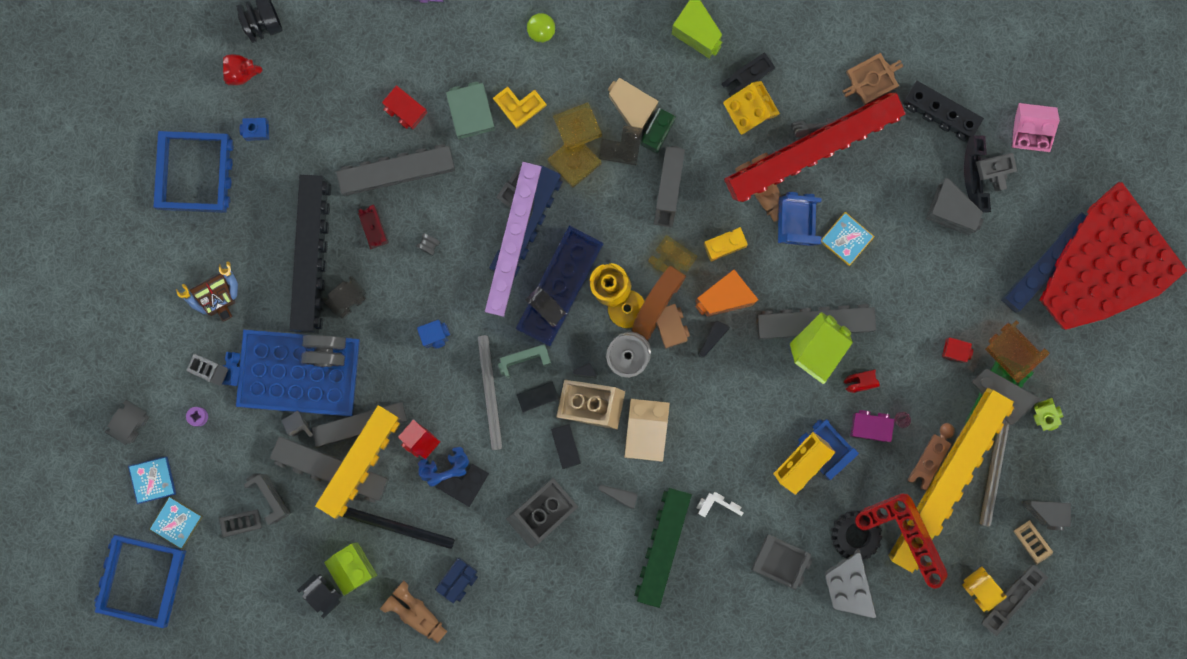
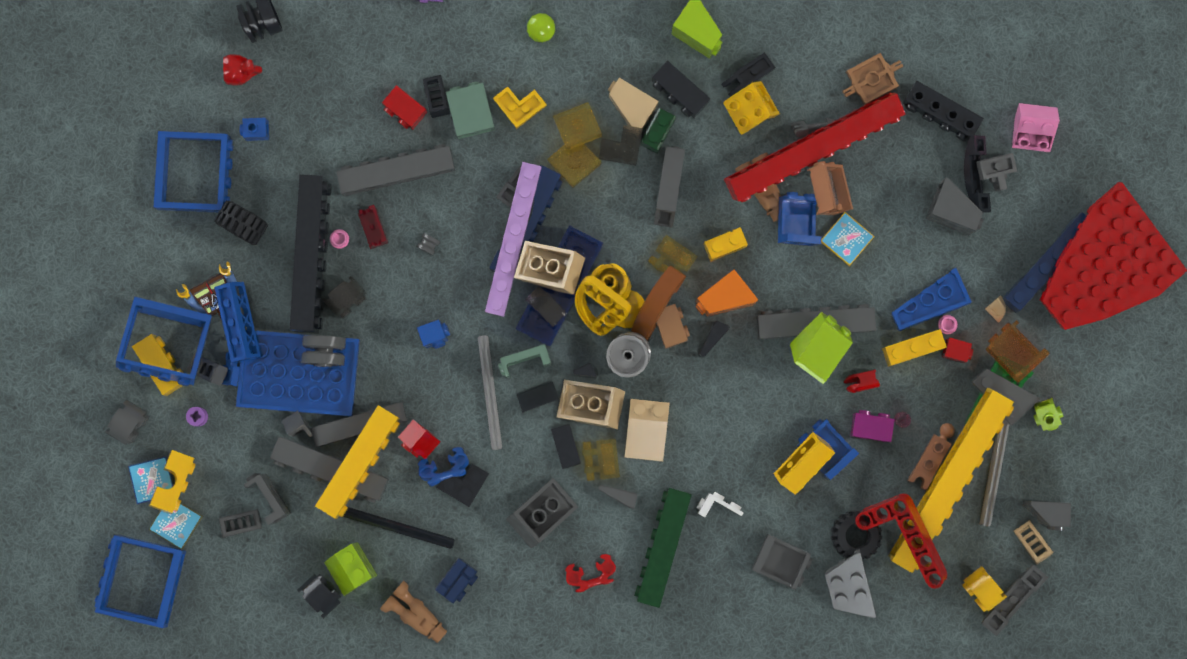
none -> blue window [116,297,212,386]
none -> yellow brick [132,334,184,396]
none -> yellow arch [149,450,196,514]
none -> black tyre [214,200,268,245]
none -> blue fence [214,282,261,363]
none -> bright pink plate [330,229,349,249]
none -> black slope [423,75,450,118]
none -> tan slope [514,241,585,295]
none -> red helmet [565,554,616,592]
none -> yellow beam [575,275,631,336]
none -> clear yellow plate [582,439,620,481]
none -> black brick [652,60,710,119]
none -> nougat window [807,161,853,215]
none -> yellow brick [882,329,947,367]
none -> blue wing [891,268,971,331]
none -> bright pink plate [938,315,958,334]
none -> tan tile [985,296,1006,323]

